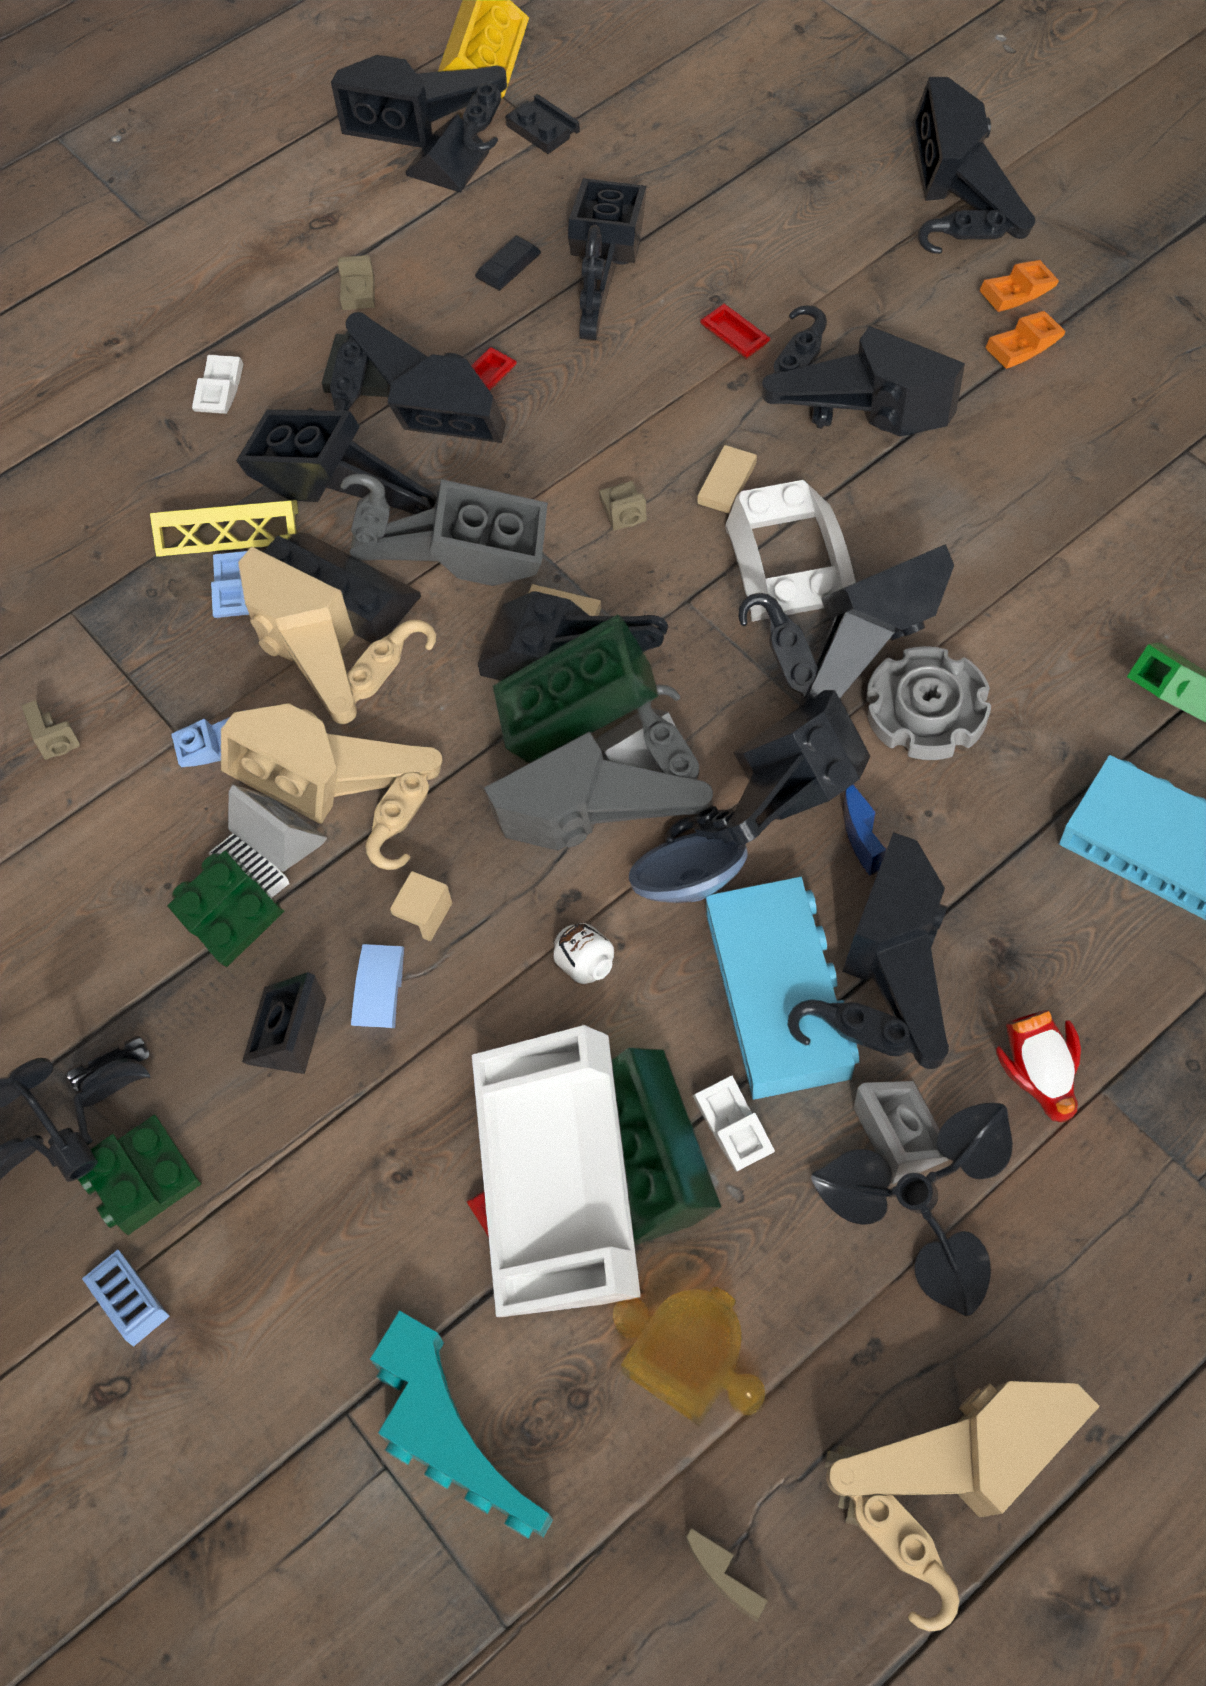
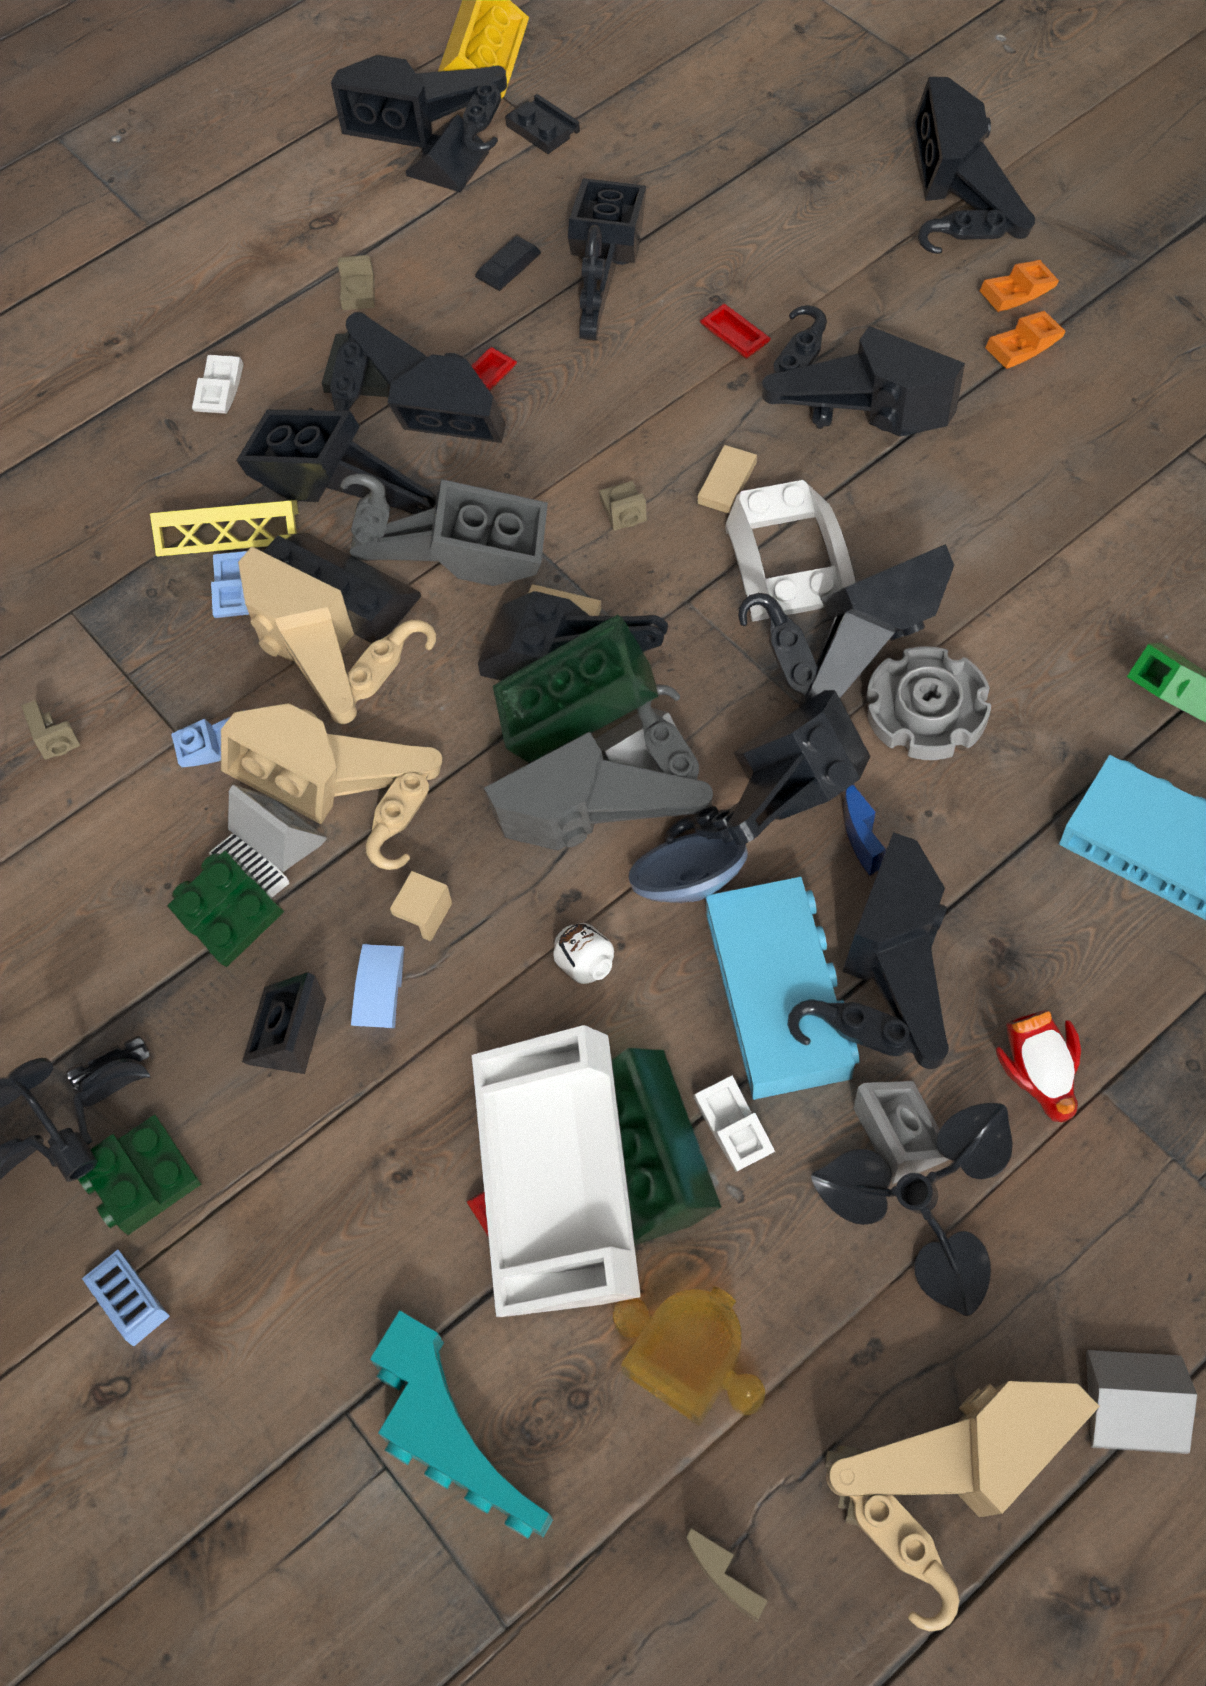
none -> slope [1086,1350,1197,1454]

